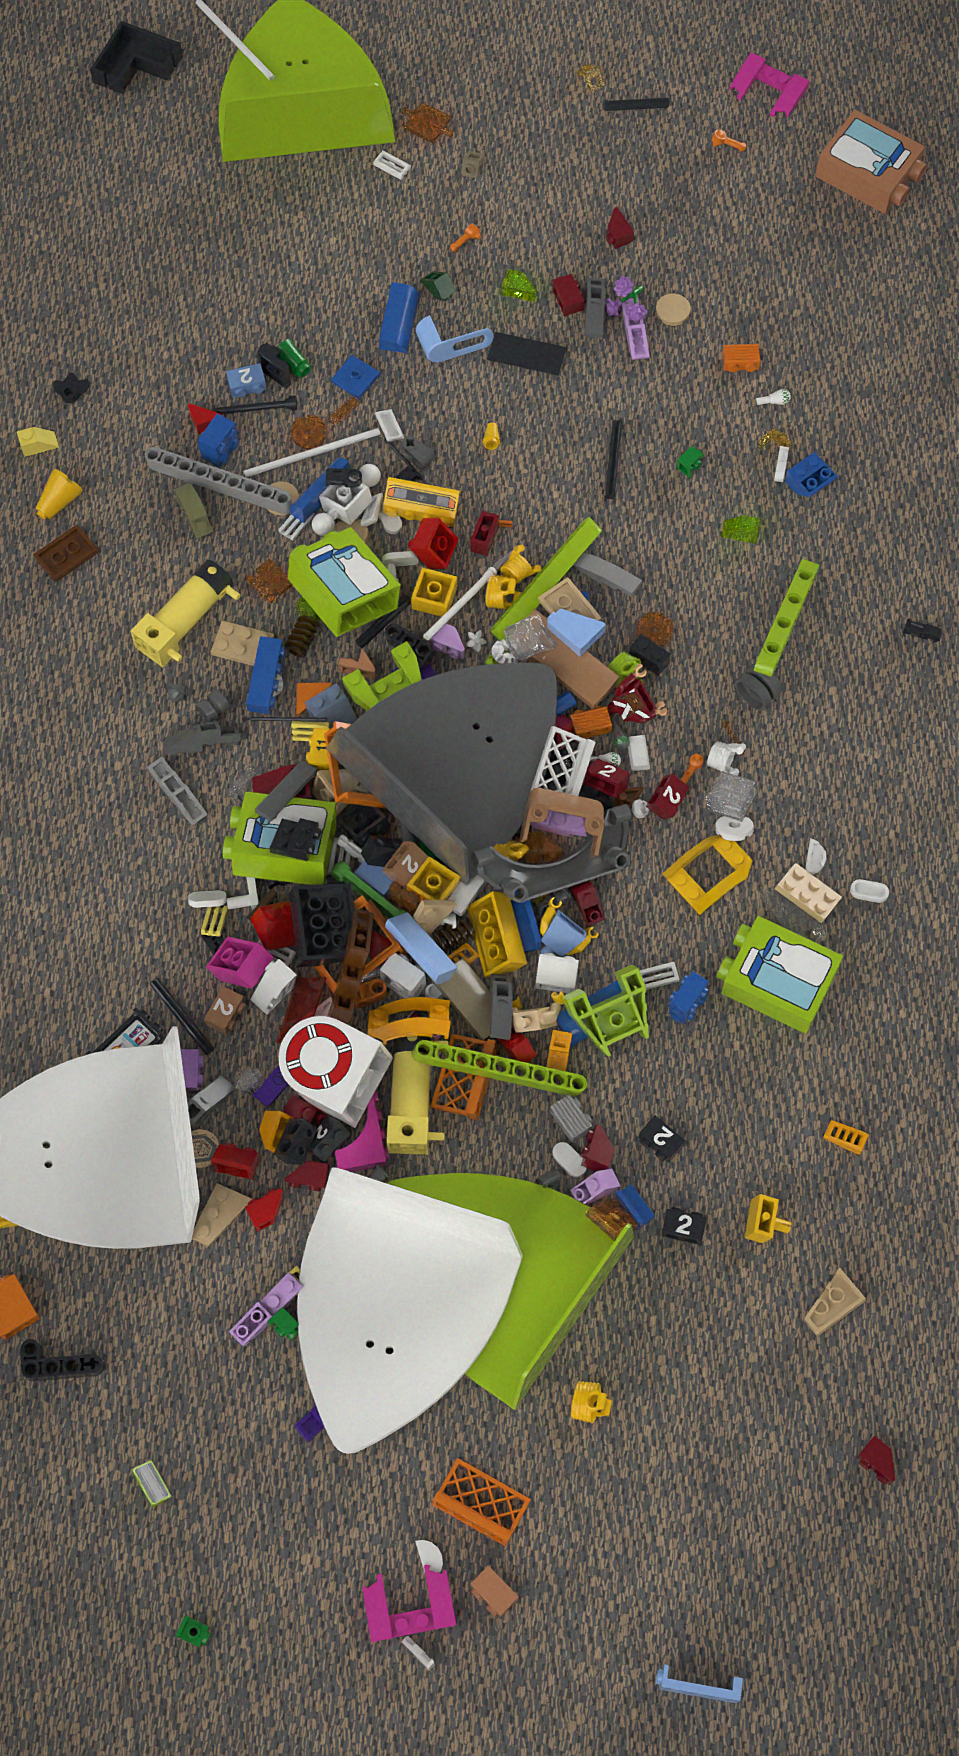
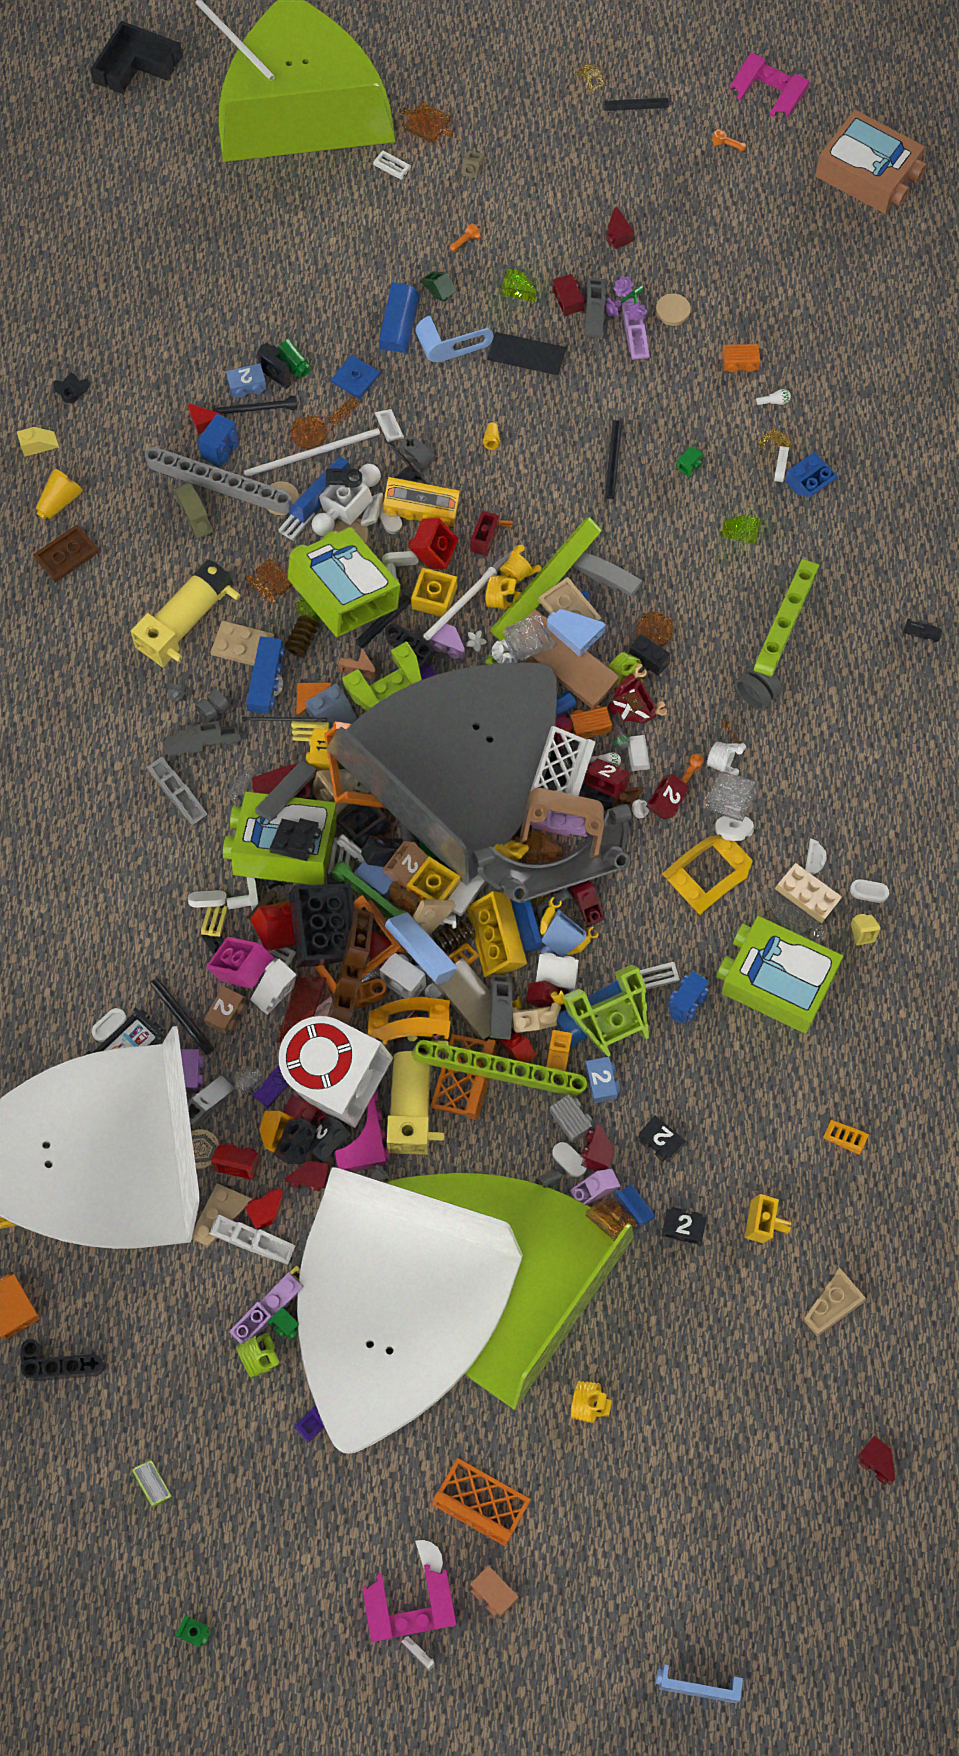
none -> white tile [92,1008,127,1042]
none -> white slope [209,1215,295,1265]
none -> lime piece [236,1333,280,1378]
none -> dark red slope [526,980,570,1011]
none -> medium blue brick [585,1057,620,1104]
none -> light yellow slope [850,914,880,946]

